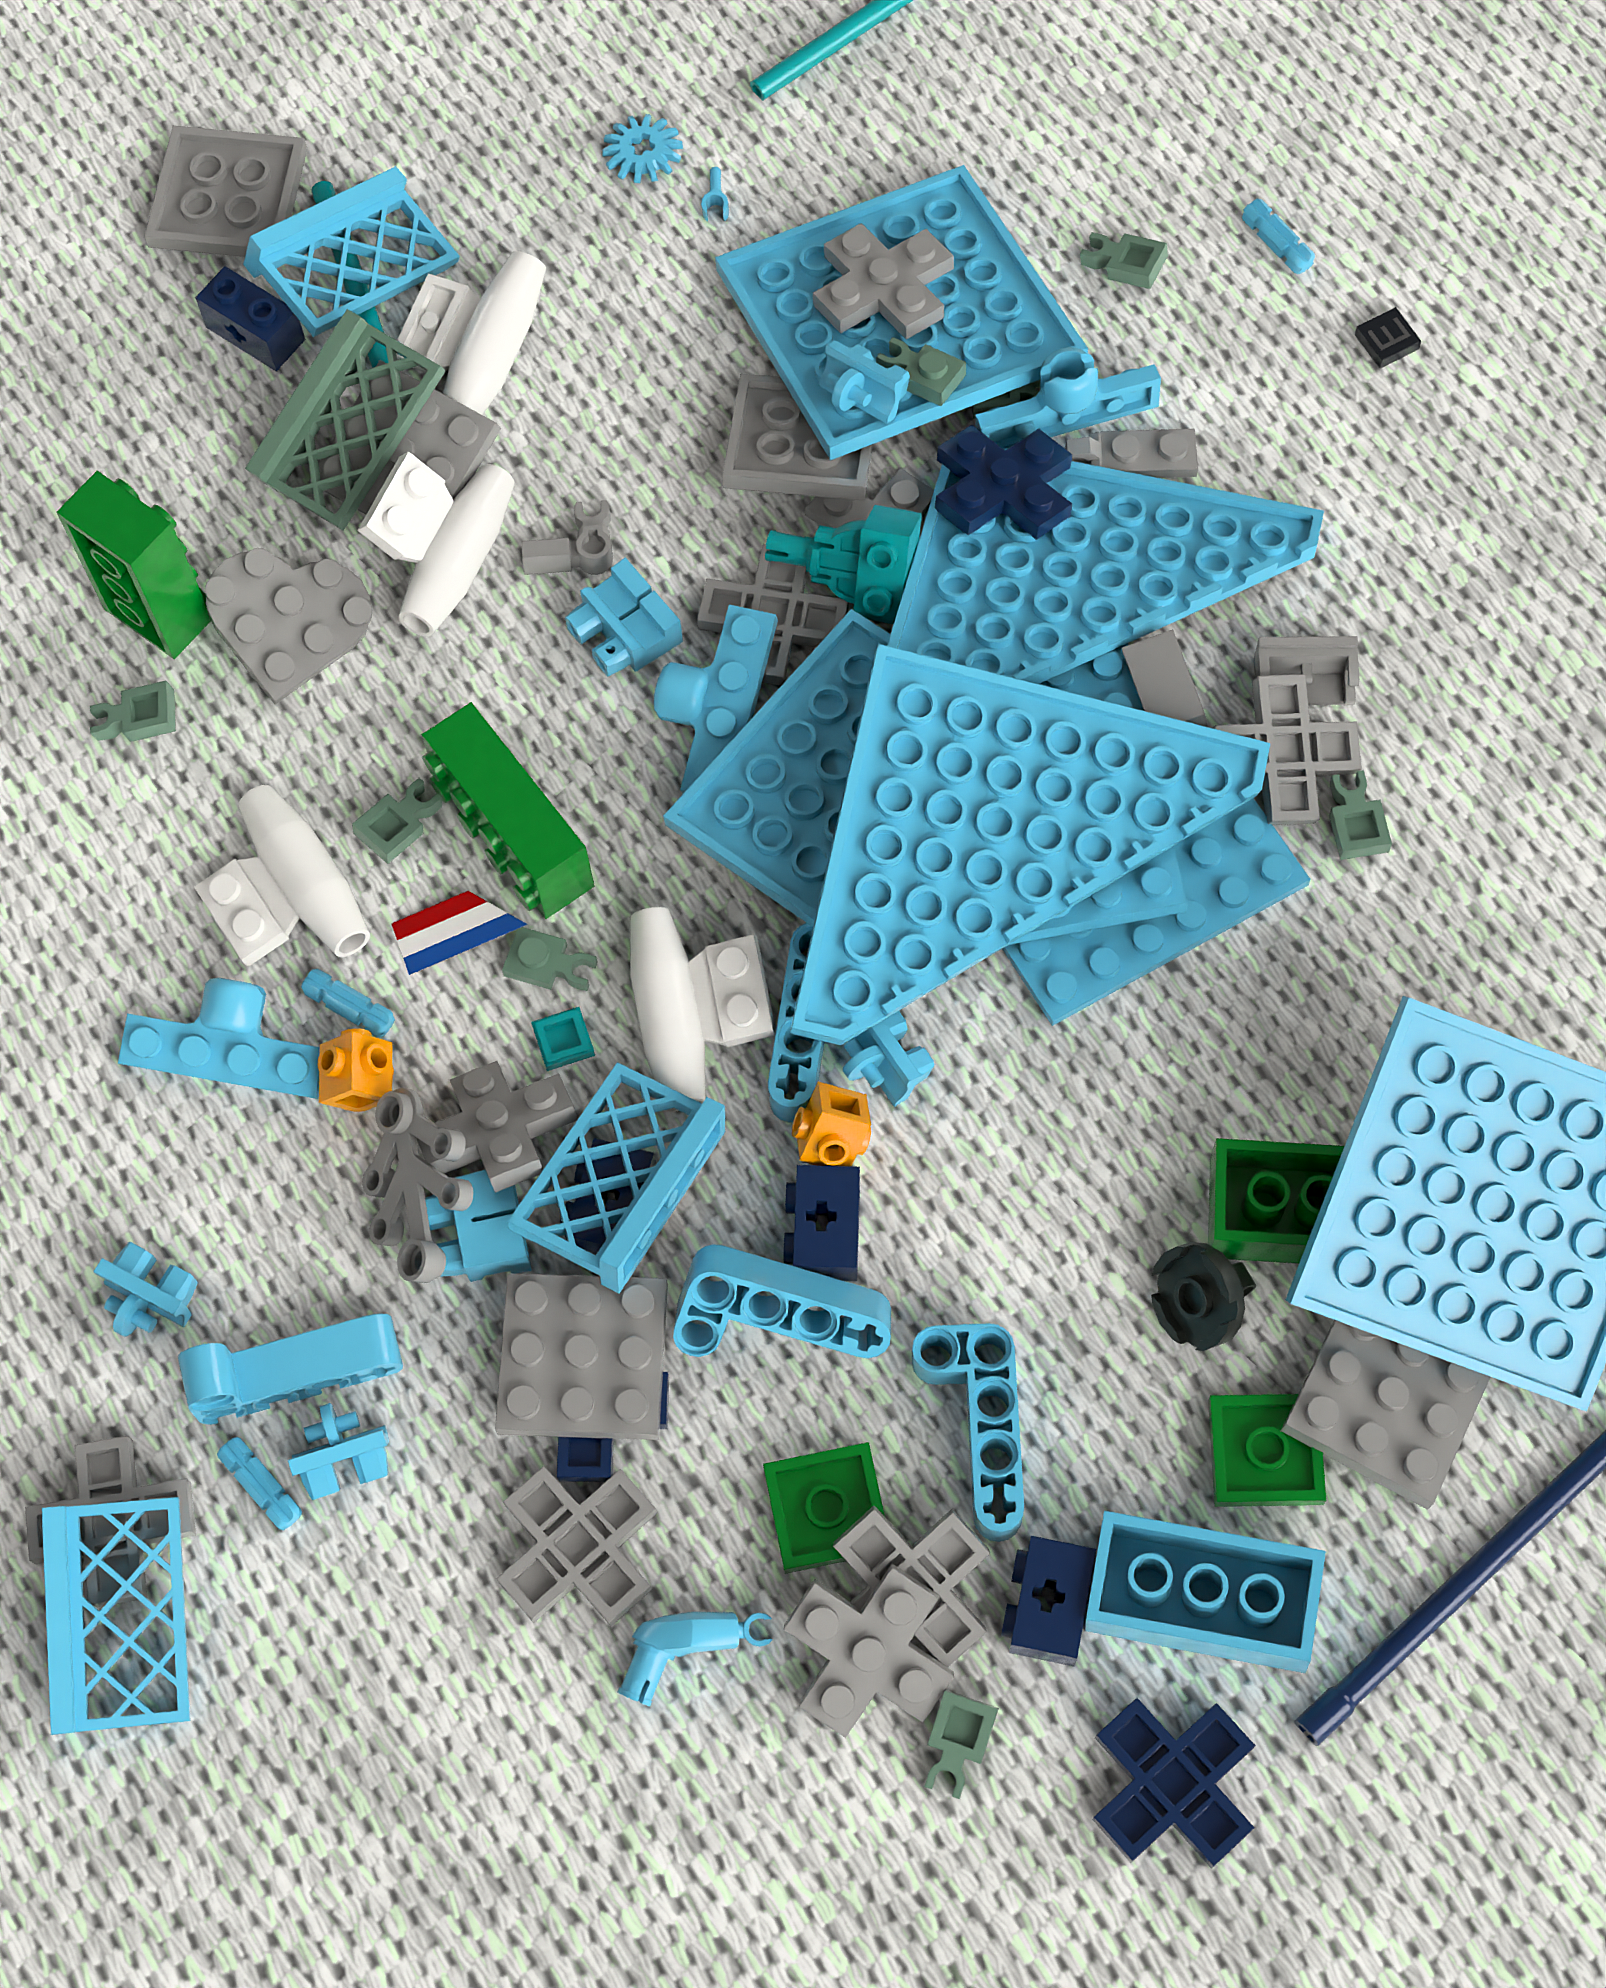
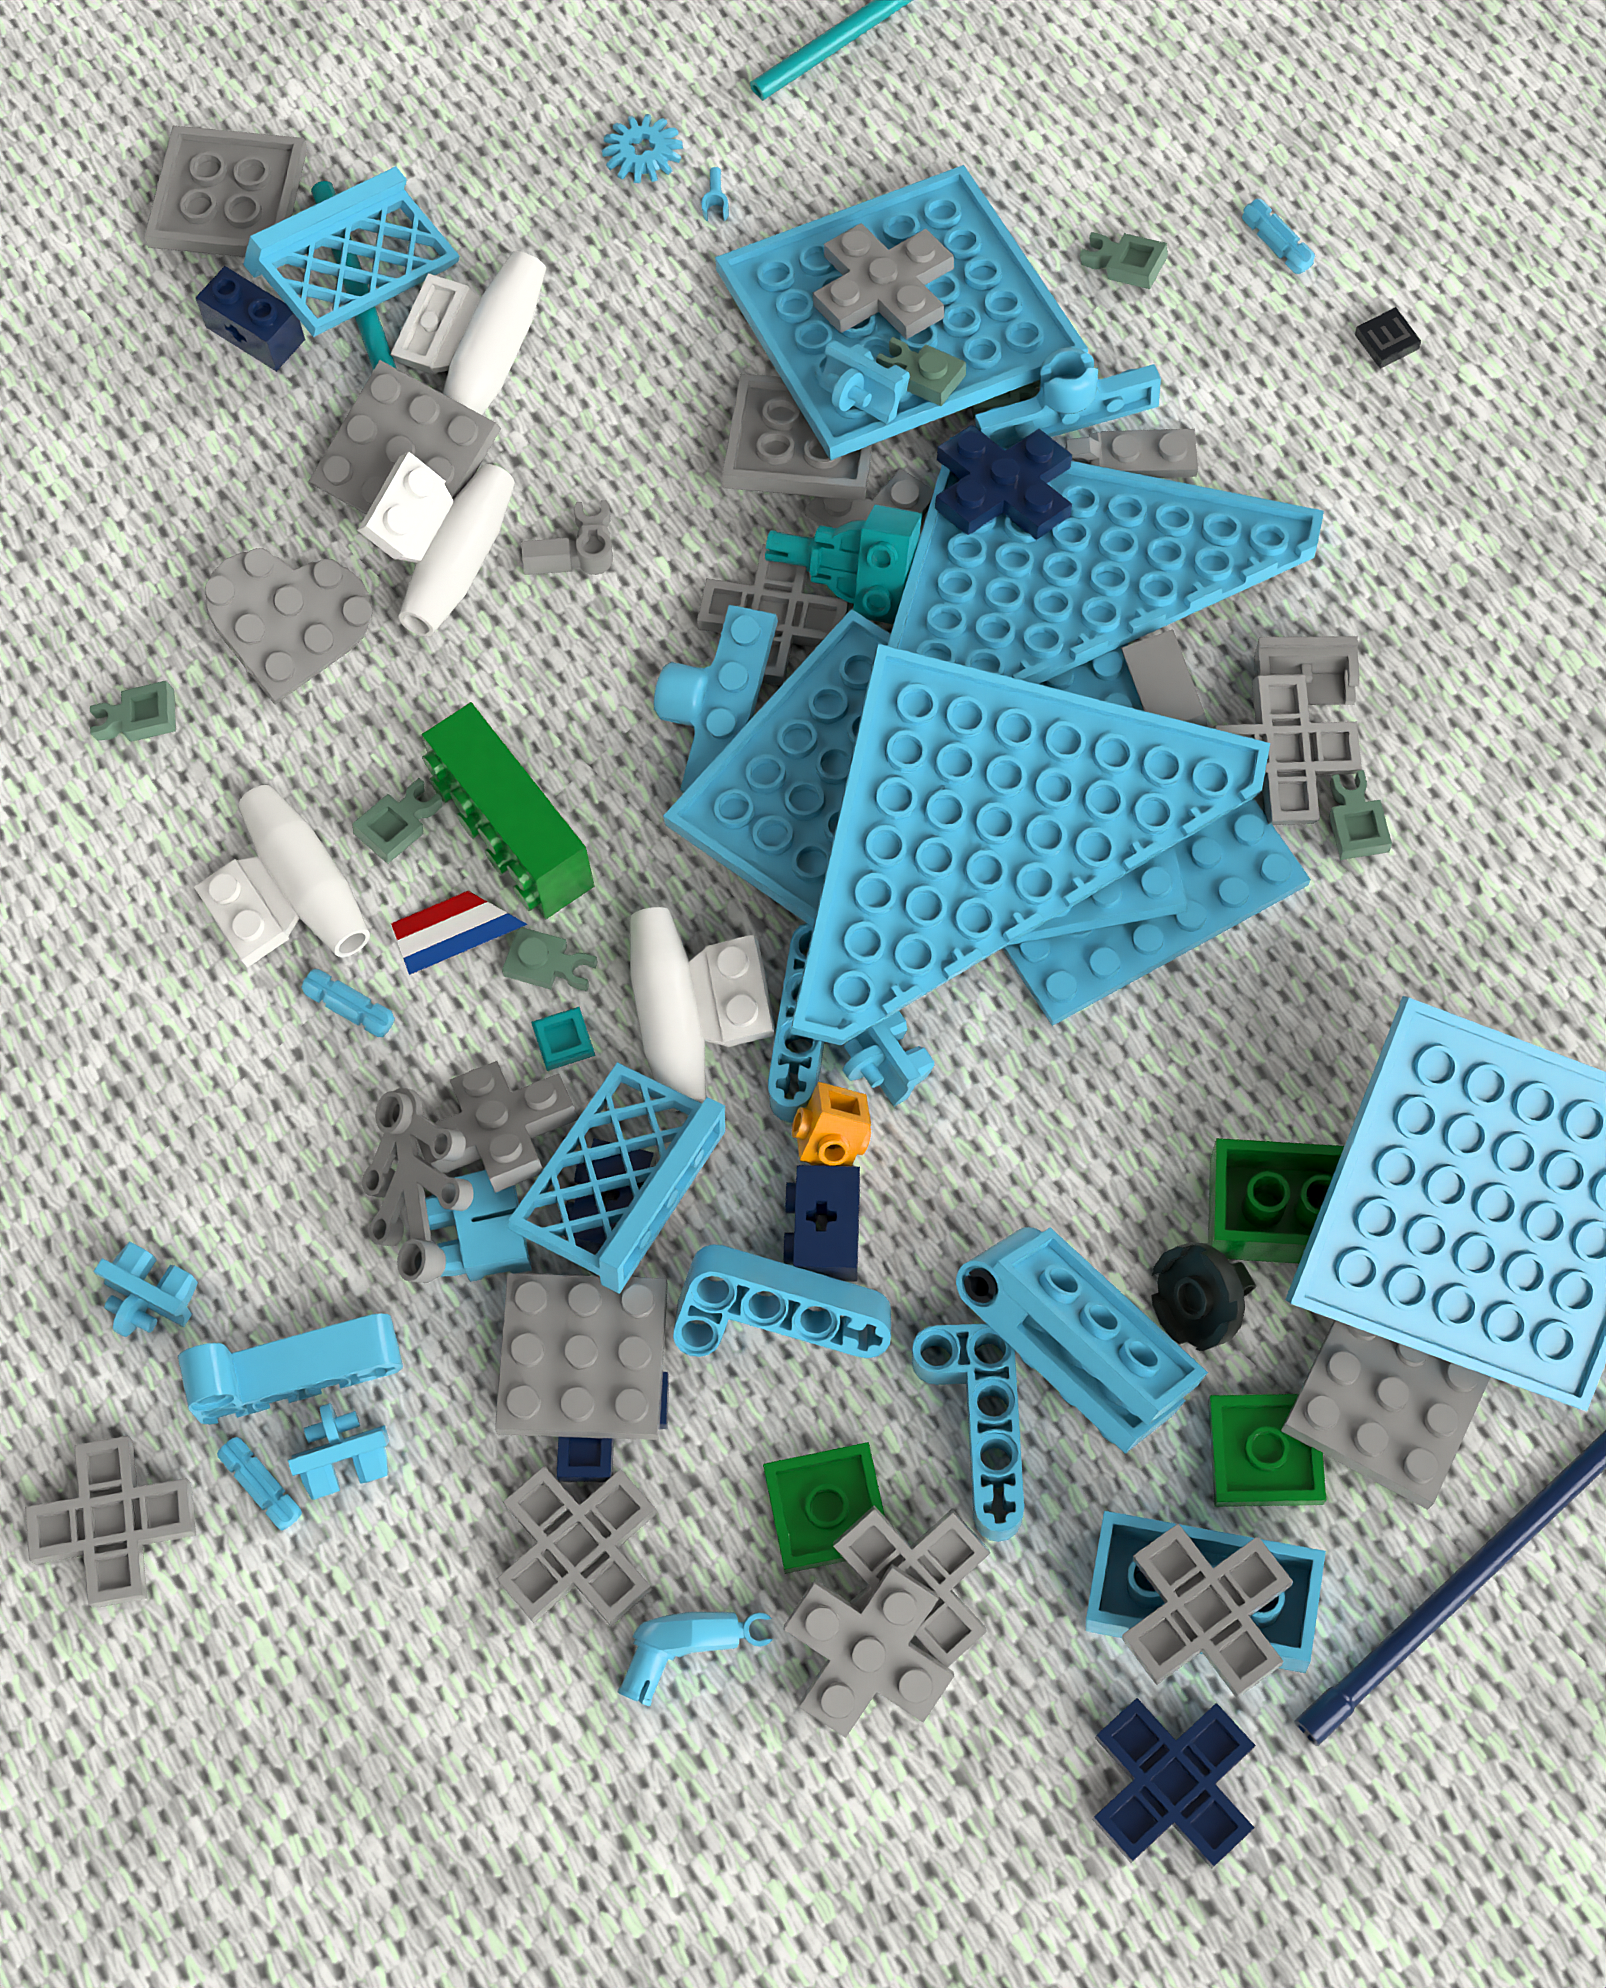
medium azure fence [42,1497,191,1735] -> none
green brick [56,471,211,660] -> none
medium azure plate [118,978,320,1099] -> none
sand green fence [245,309,446,531] -> none
light orange brick [318,1028,394,1112] -> none
medium azure hips [565,557,683,677] -> none
sand green plate [924,1690,999,1799] -> none
dark blue brick [1001,1536,1097,1667] -> none
none -> medium azure hinge [956,1227,1208,1454]
none -> light grey plate [1122,1523,1293,1698]

